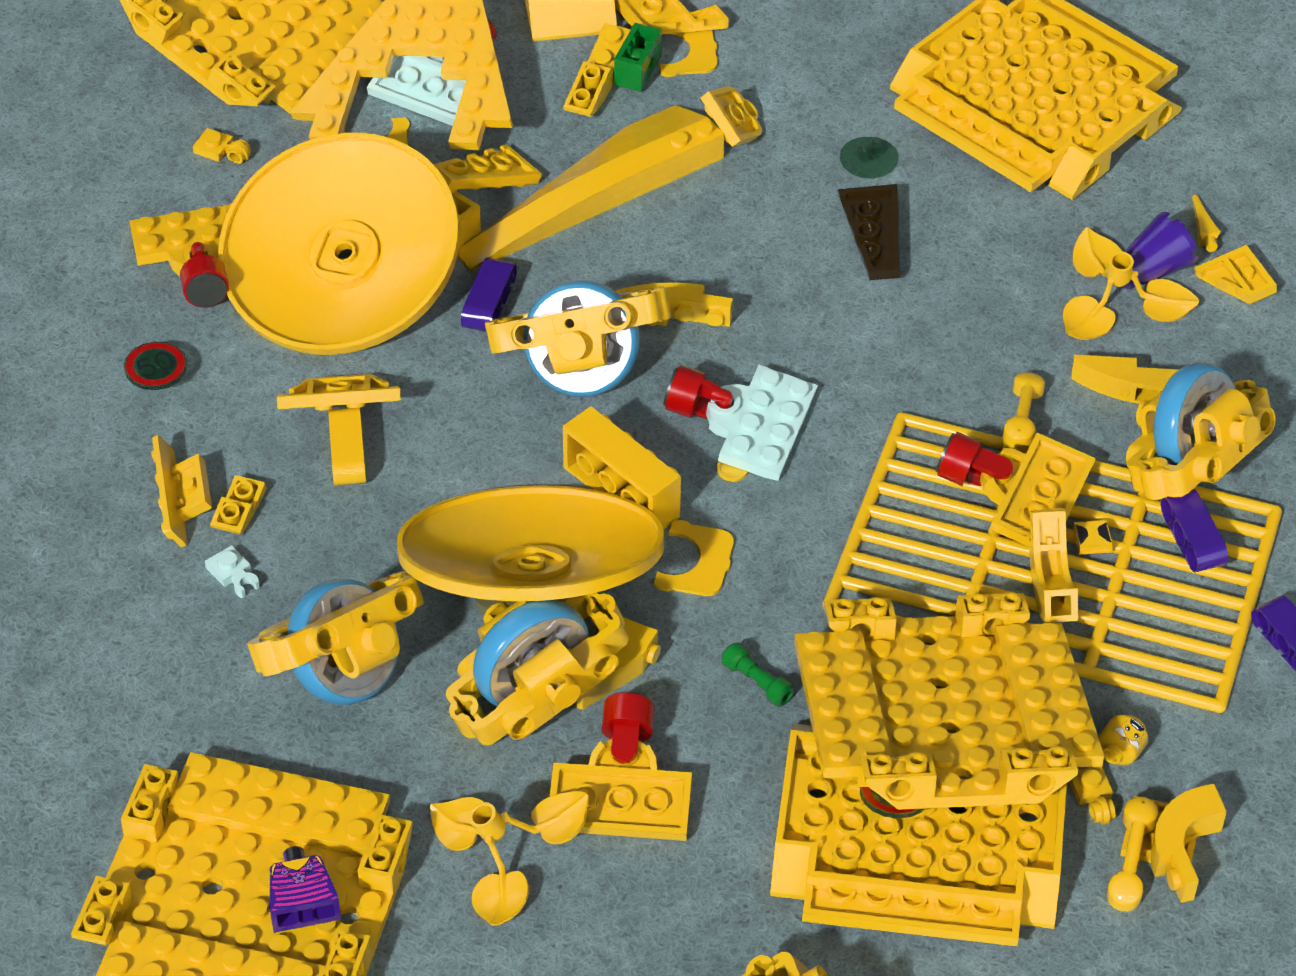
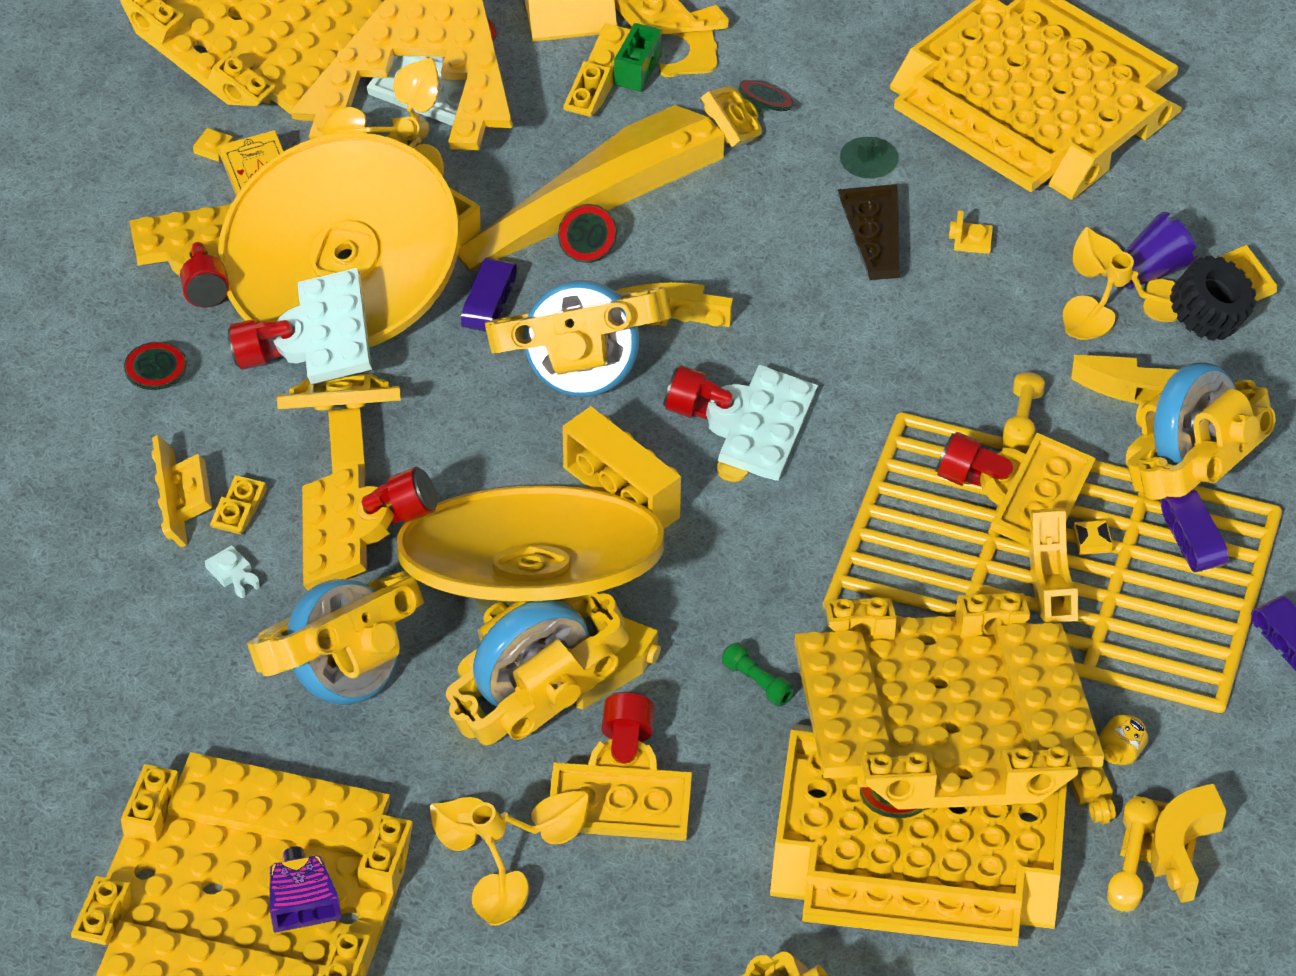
yellow wing [433,144,542,192] -> none
yellow piece [653,520,734,596] -> none
yellow piece [1192,194,1221,252] -> none
none -> yellow tile [218,130,284,196]
none -> light aqua plate [228,268,372,384]
none -> yellow plate [302,464,437,591]
none -> yellow plant [322,58,444,176]
none -> piece [558,204,618,263]
none -> clear green piece [738,80,794,114]
none -> yellow bracket [949,210,993,254]
none -> black tyre [1170,255,1257,341]

